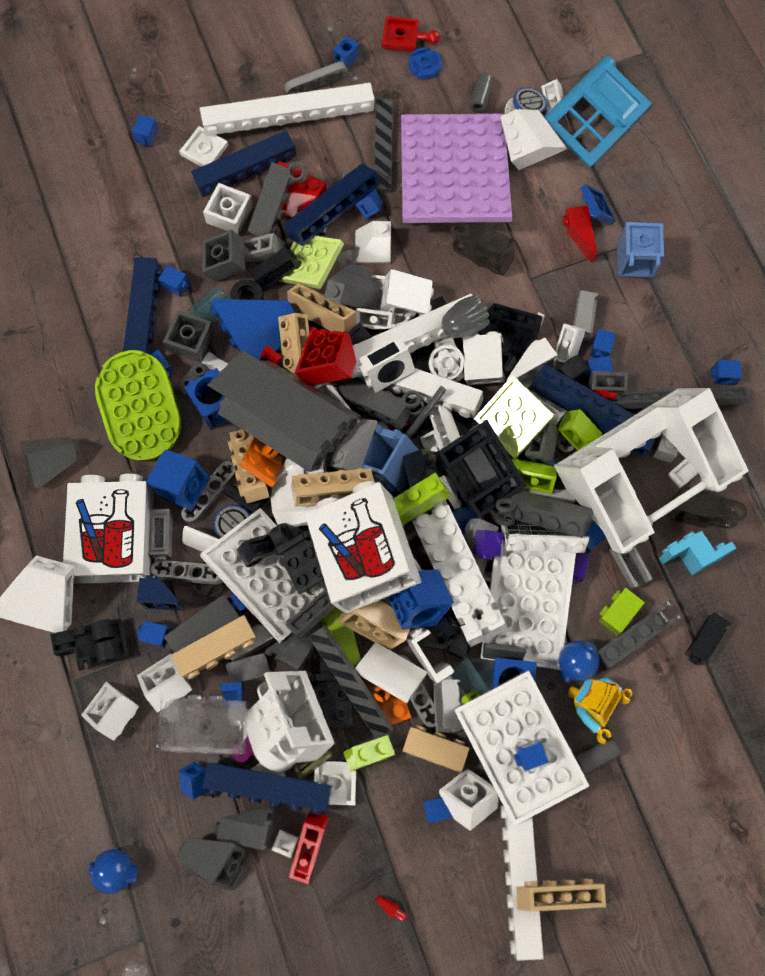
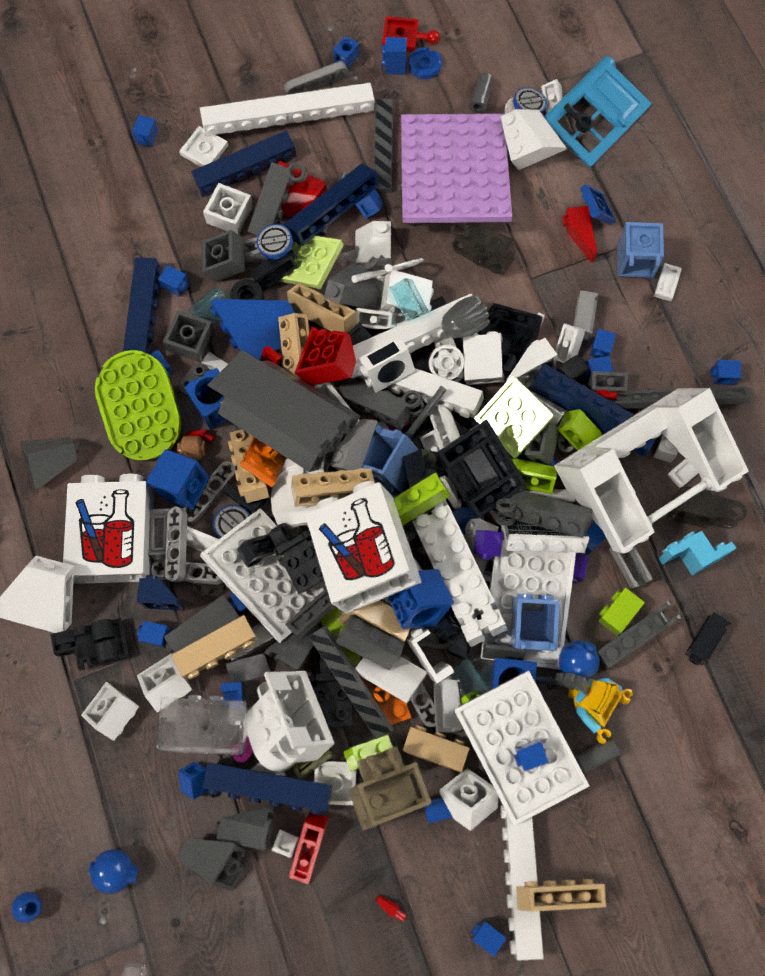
none -> blue piece [11,892,42,924]
none -> light grey beam [165,507,187,583]
none -> medium nougat head [177,436,206,460]
none -> red bar [185,429,215,443]
none -> tile [256,224,293,259]
none -> dark grey brick [335,615,404,670]
none -> dark tan piece [348,746,432,831]
none -> white piece [352,258,424,283]
none -> dark grey piece [364,255,392,272]
none -> blue brick [382,37,407,75]
none -> clear light blue panel [389,278,429,321]
none -> blue brick [471,920,506,957]
none -> medium blue container [510,593,559,651]
none -> dark grey piece [536,672,589,695]
none -> black plate [563,103,592,133]
none -> white tile [654,263,682,302]

